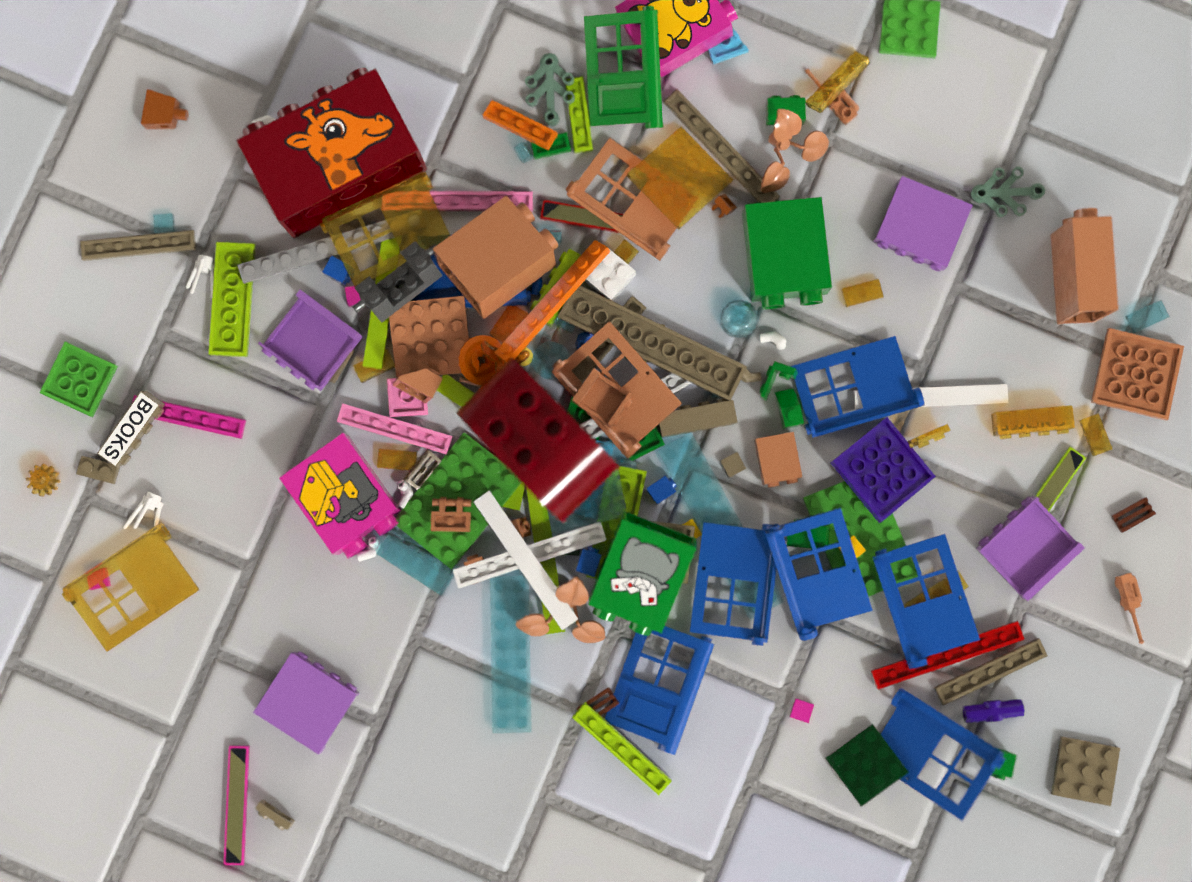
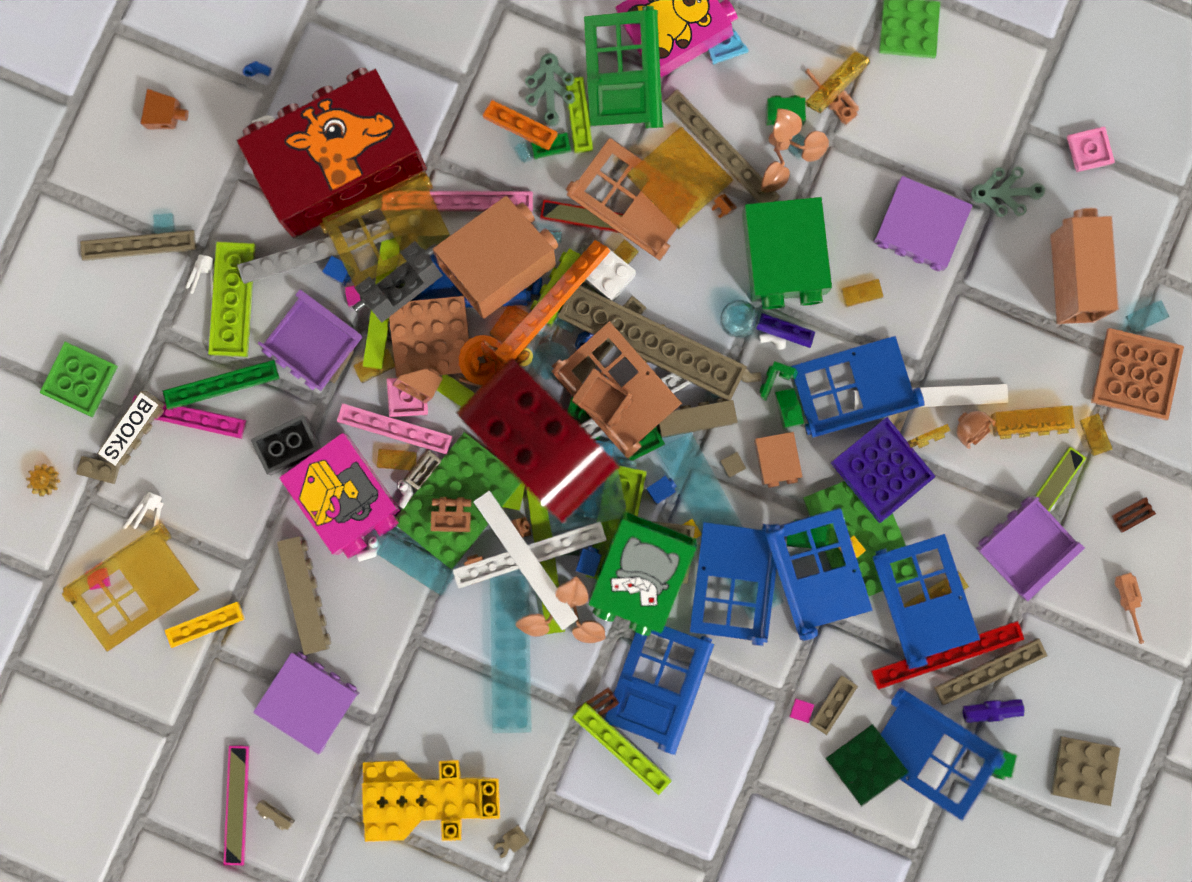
none -> green tile [163,360,280,410]
none -> yellow plate [164,602,245,648]
none -> blue arm [243,61,272,77]
none -> dark grey brick [251,415,322,476]
none -> dark tan brick [277,536,331,655]
none -> yellow piece [362,760,500,842]
none -> dark tan plate [493,824,530,858]
none -> dark purple tile [756,313,815,348]
none -> clear light blue tile [787,133,805,160]
none -> dark tan plate [810,675,858,735]
none -> nougat cylinder [956,411,995,449]
none -> bright pink plate [1067,126,1115,173]

